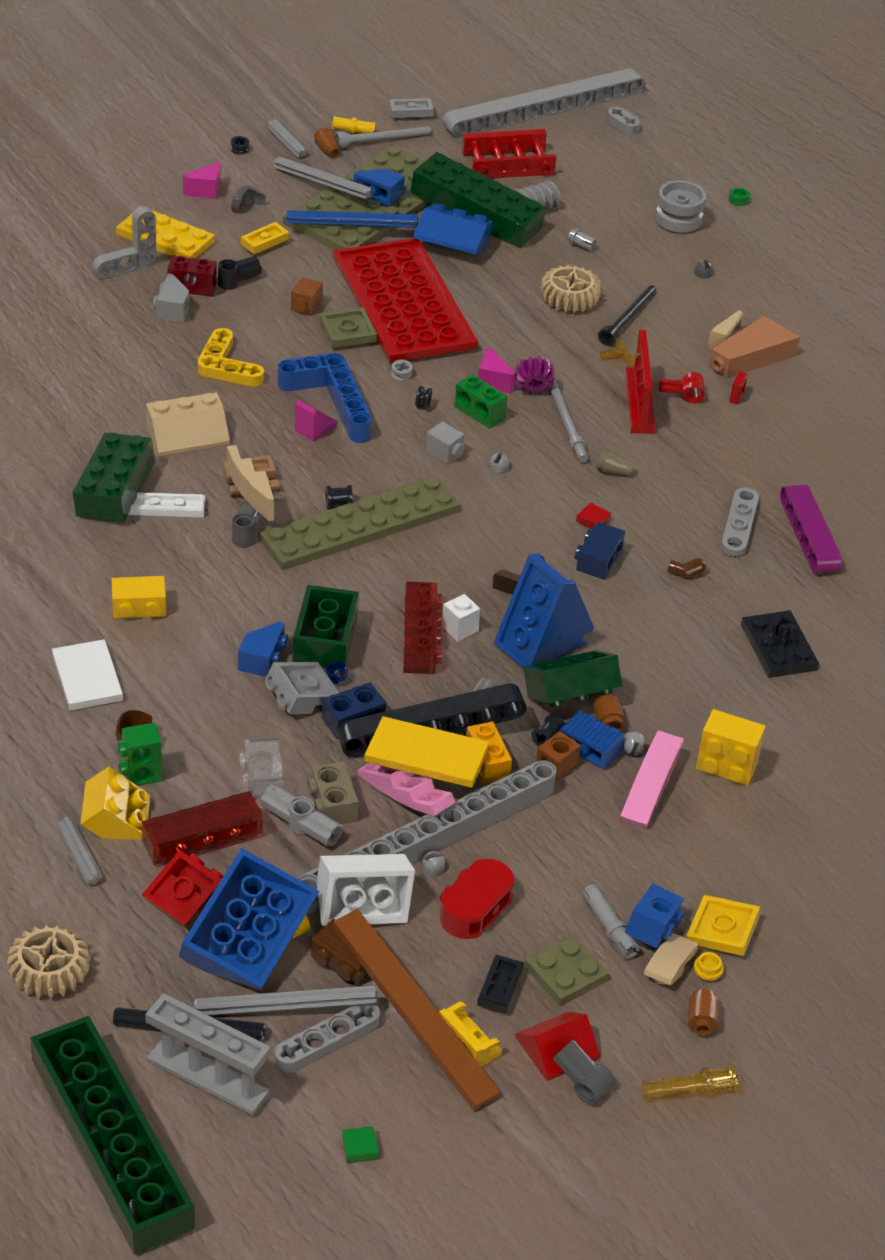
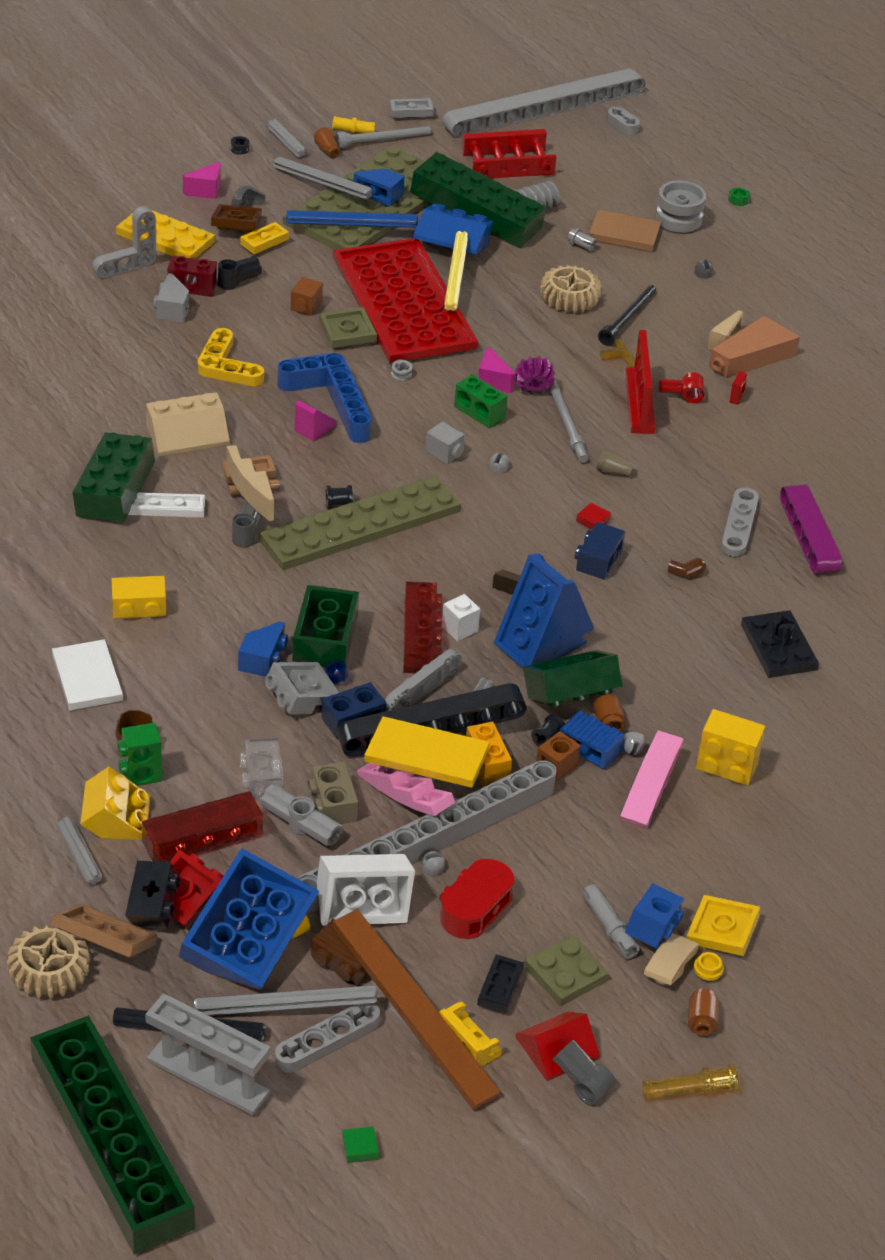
black bush [415,386,433,409] -> none
none -> medium nougat tile [50,903,158,957]
none -> black brick [125,860,181,929]
none -> reddish brown plate [211,204,262,232]
none -> light grey plate [385,649,462,711]
none -> light yellow axle [444,231,468,311]
none -> medium nougat tile [589,210,661,252]

